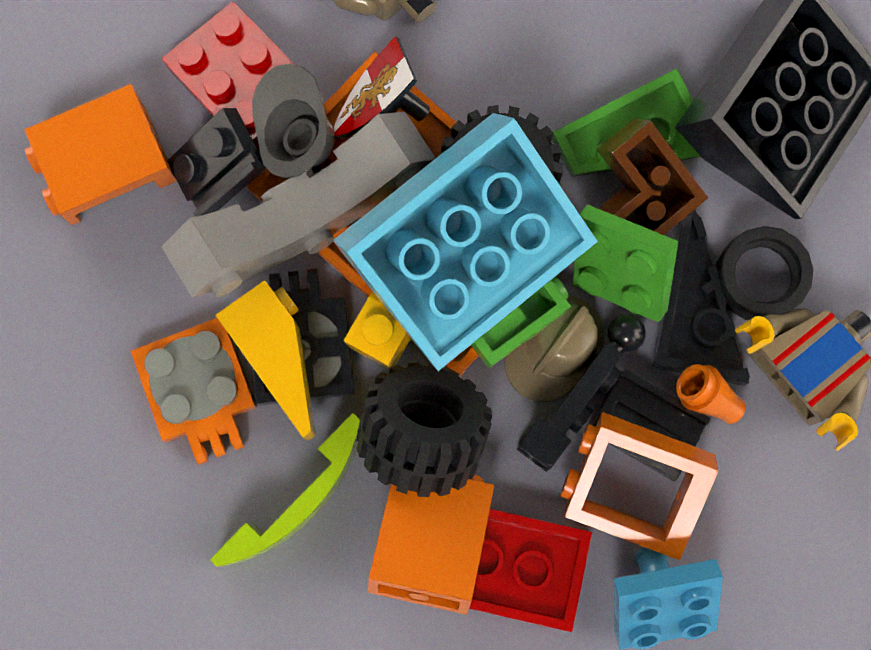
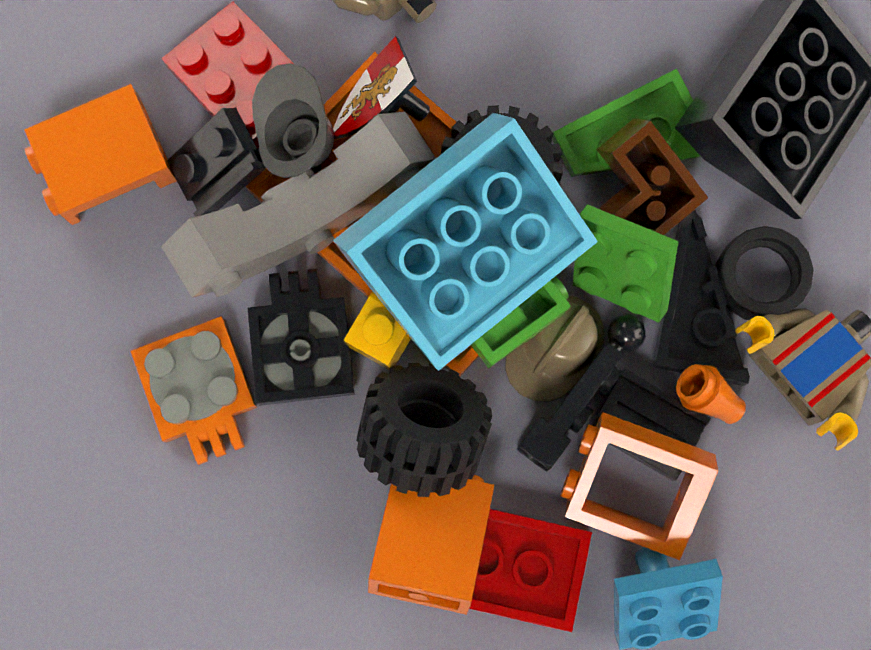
lime slope [210,413,360,567] -> none
yellow slope [216,280,316,441] -> none

